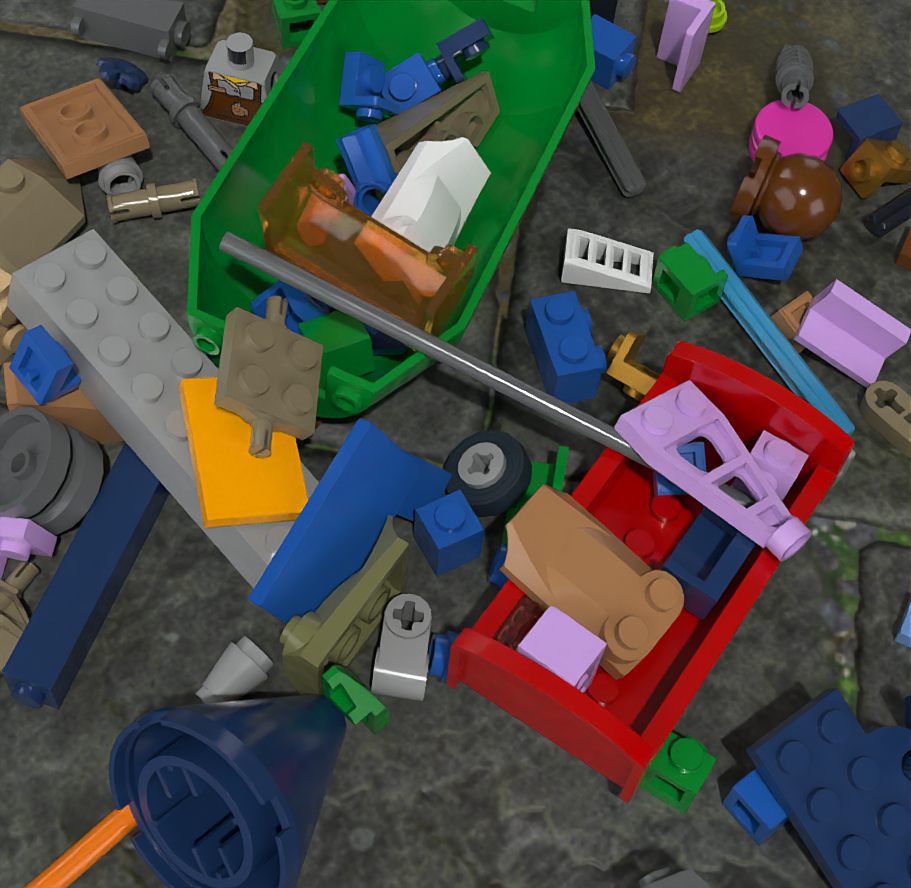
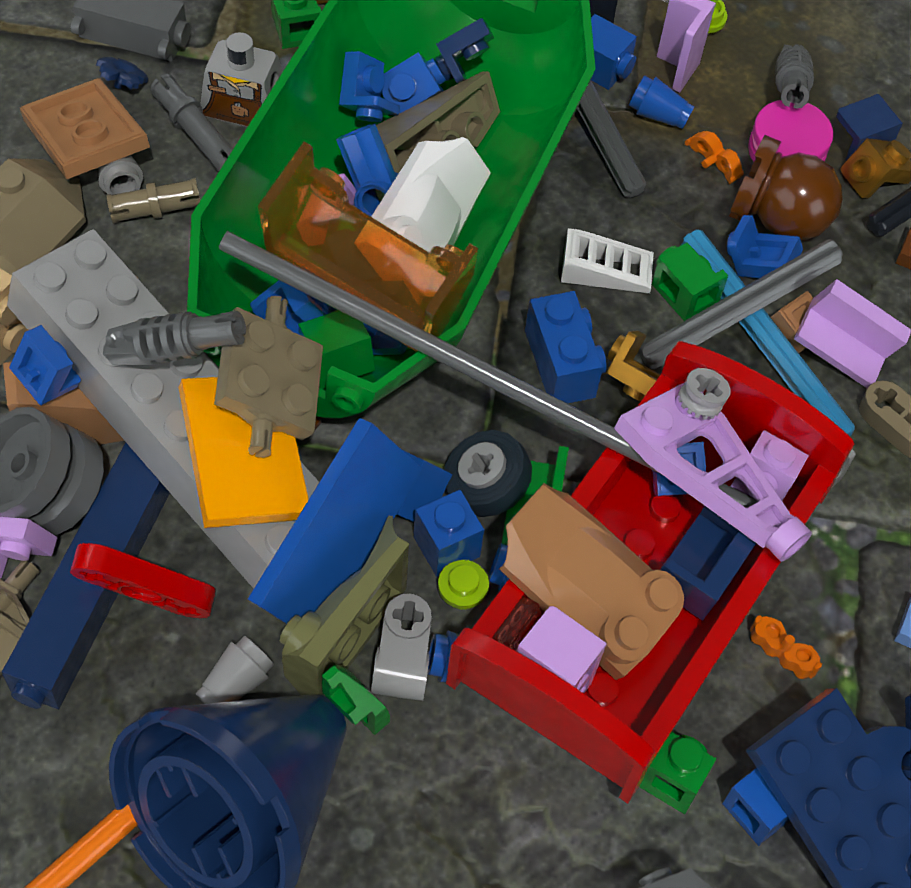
none -> red beam [70,543,216,618]
none -> dark grey hinge [103,310,246,365]
none -> lime plate [438,560,489,610]
none -> blue cone [628,75,695,129]
none -> dark grey axle [640,239,843,370]
none -> light grey bush [678,368,731,420]
none -> orange piece [685,131,744,185]
none -> orange piece [750,615,822,679]

